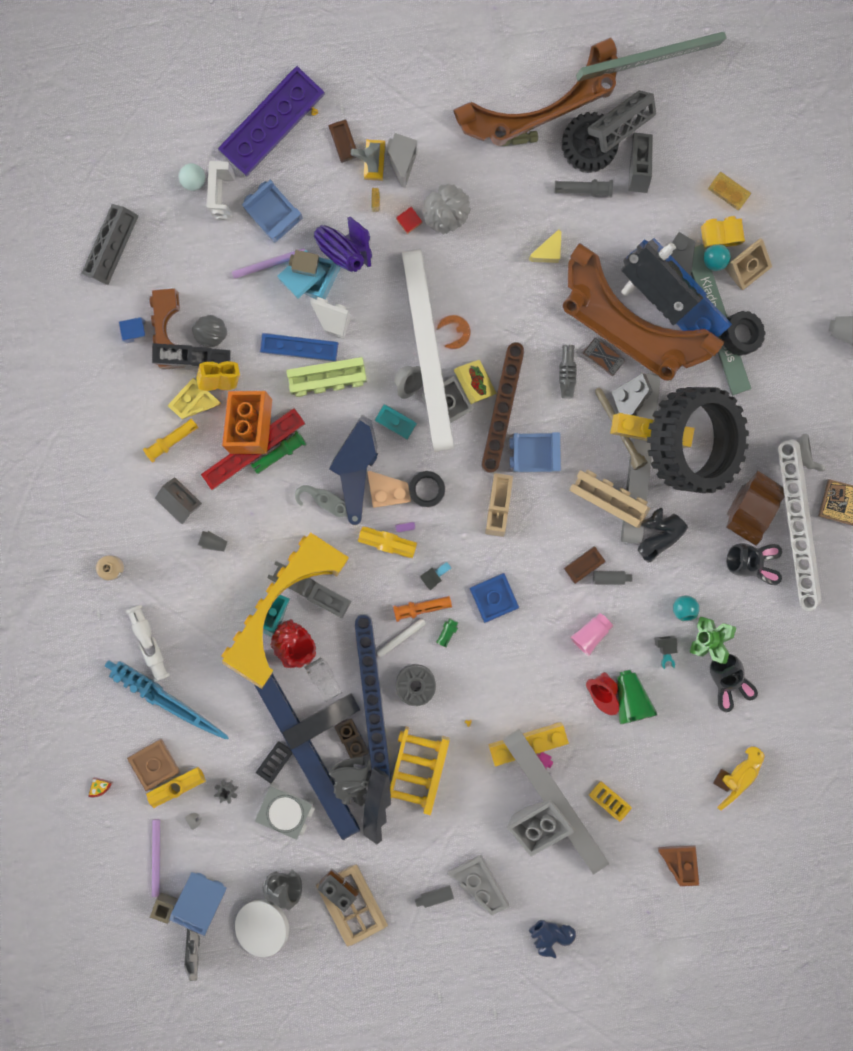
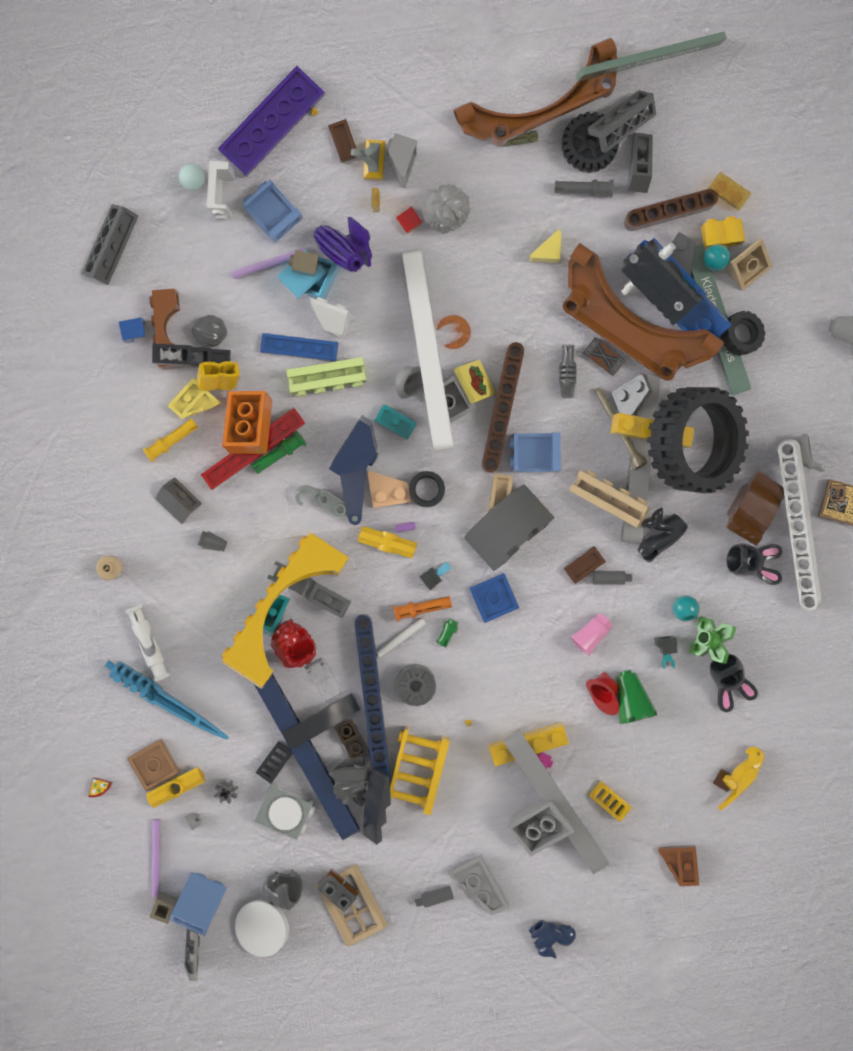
none -> dark grey panel [464,485,555,571]
none -> reddish brown beam [624,189,718,231]

